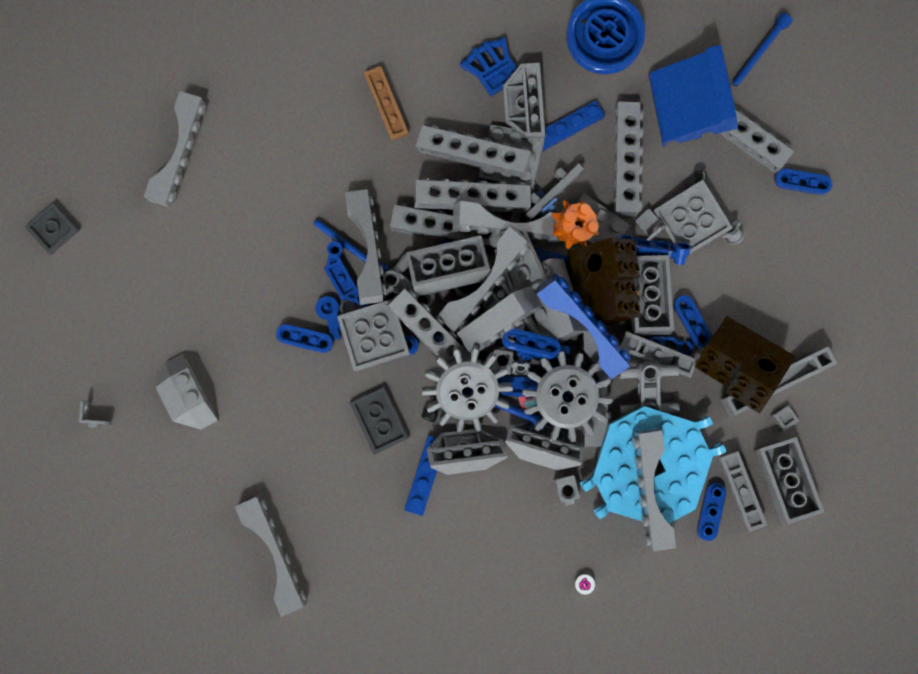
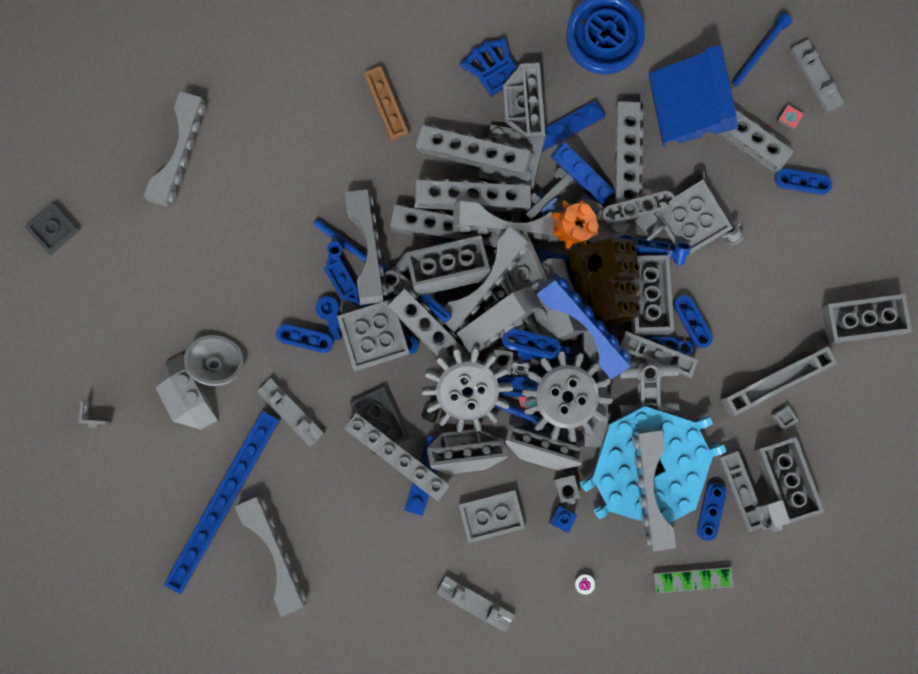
dark brown piece [695,316,796,414] -> none
none -> blue plate [163,411,280,594]
none -> light grey dish [184,335,243,386]
none -> light grey hinge [257,378,325,447]
none -> light grey brick [344,413,450,502]
none -> blue axle [420,294,452,323]
none -> light grey hinge [436,576,515,632]
none -> light grey plate [459,490,525,543]
none -> blue brick [549,506,577,533]
none -> blue plate [550,142,614,205]
none -> light grey beam [602,191,675,224]
none -> tile [653,567,734,594]
none -> light grey brick [755,500,790,532]
none -> tile [777,105,804,131]
none -> light grey hinge [790,40,844,113]
none -> light grey brick [822,294,912,345]

